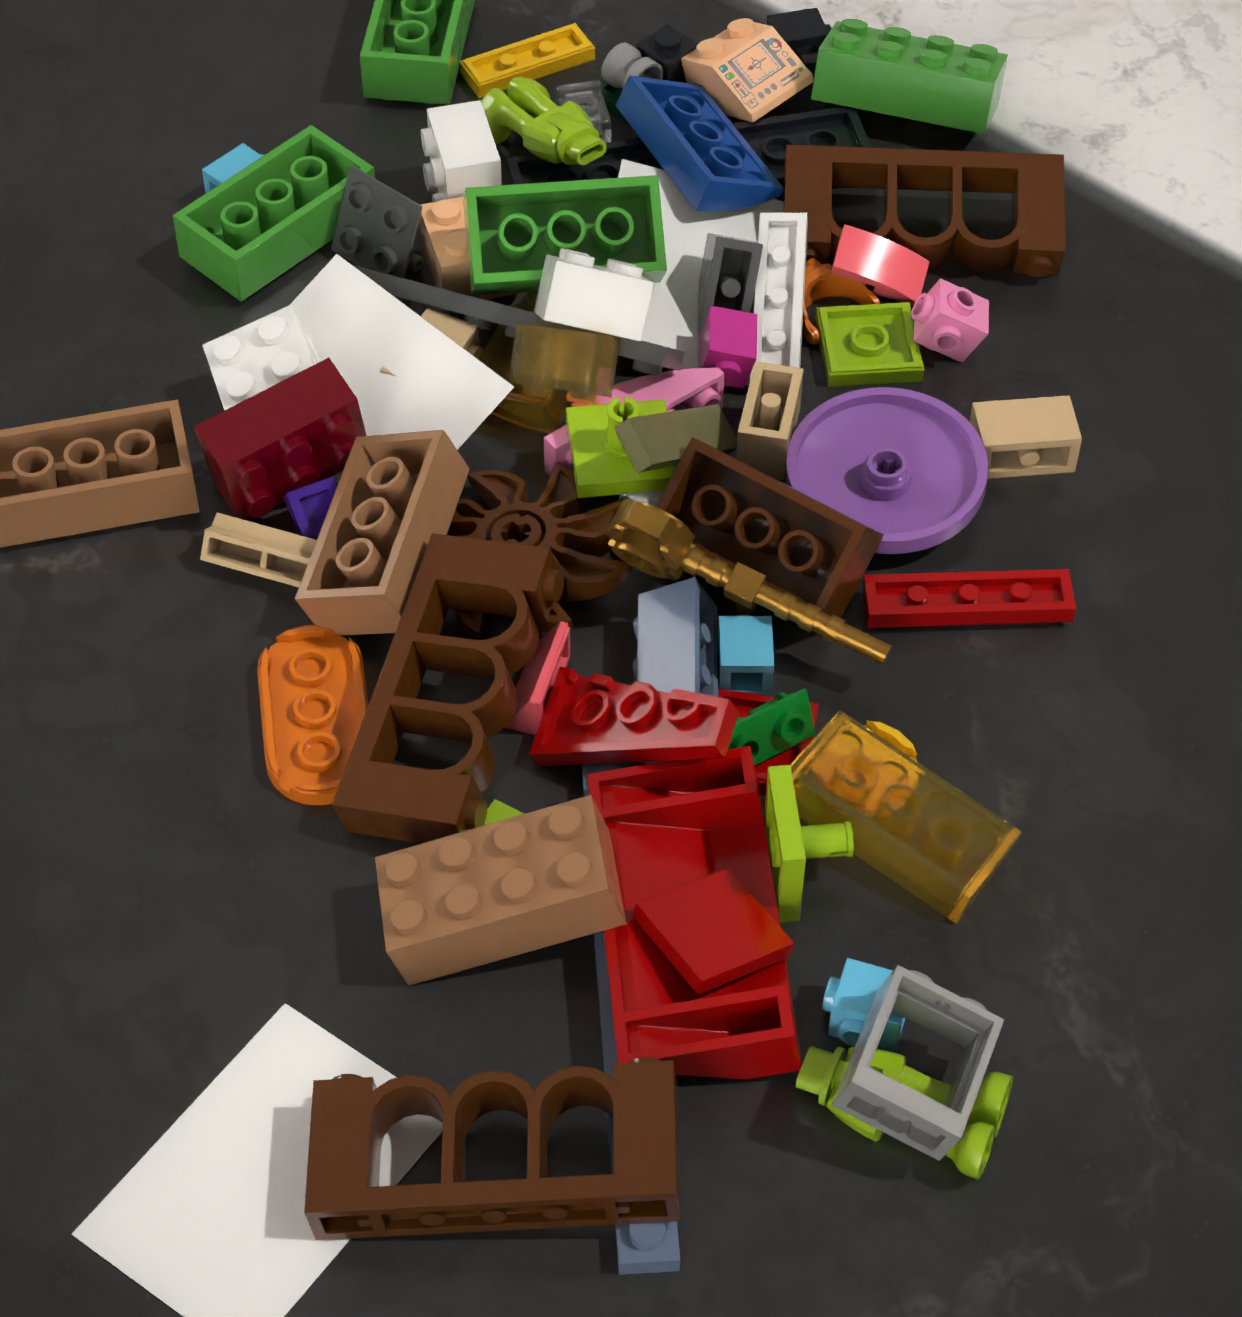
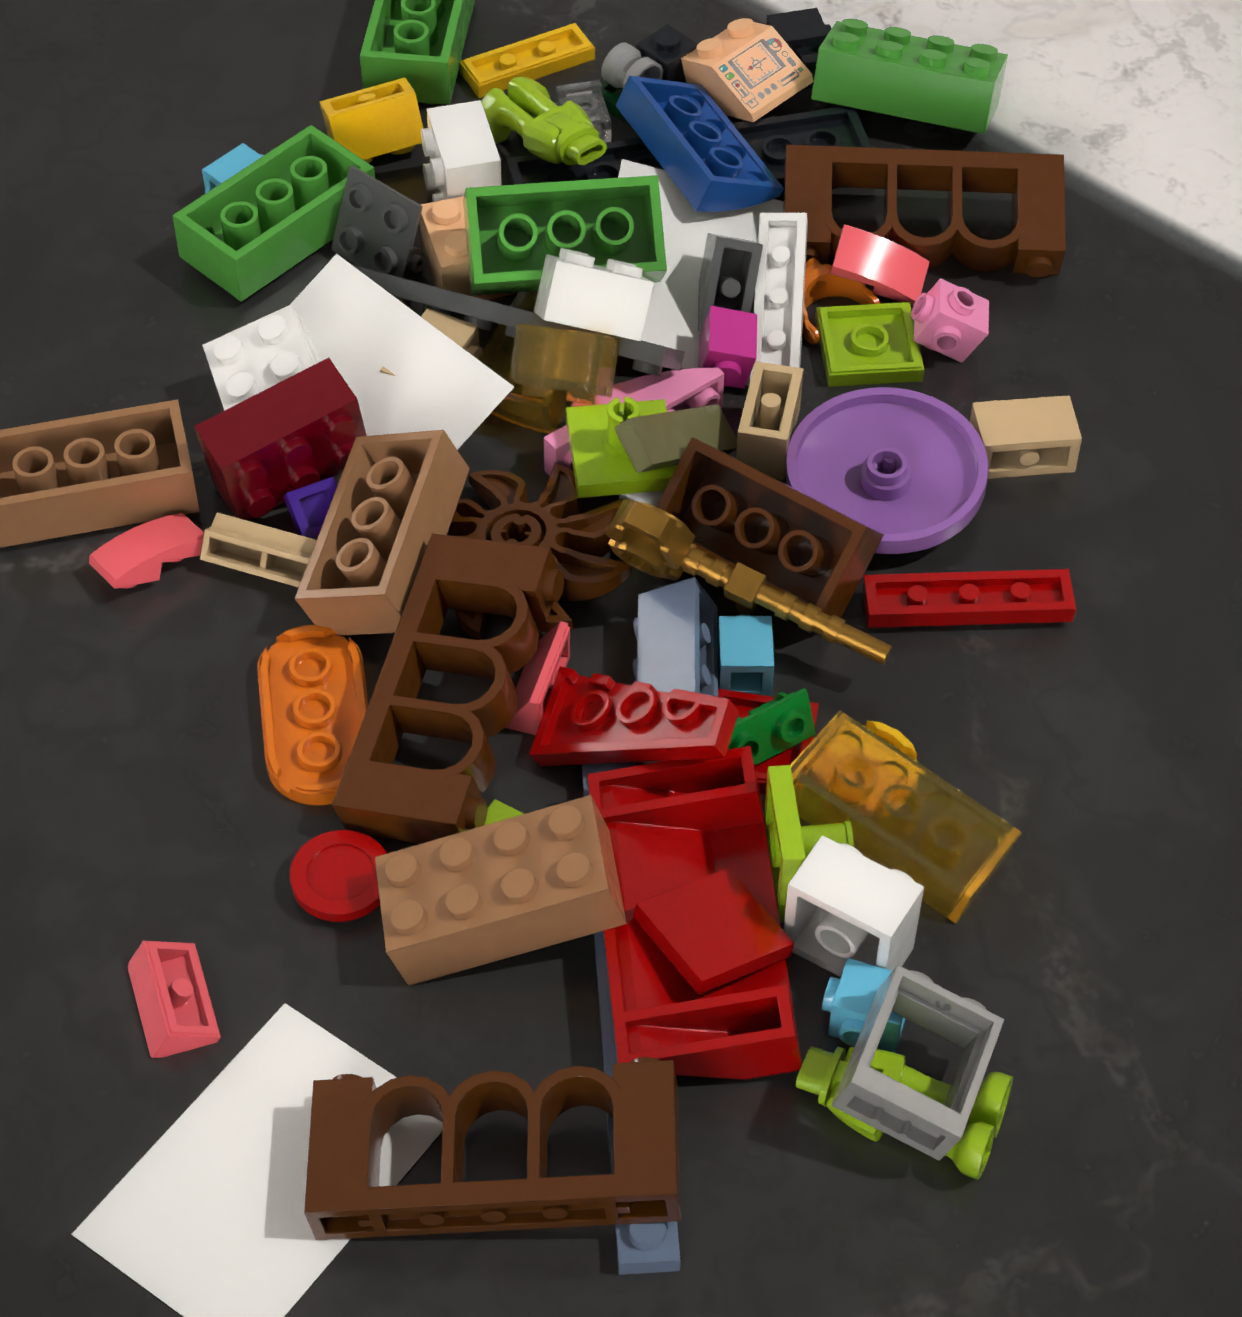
none -> coral slope [89,512,204,589]
none -> coral slope [128,941,221,1058]
none -> red piece [290,830,387,922]
none -> yellow brick [320,77,424,163]
none -> white brick [783,835,924,977]

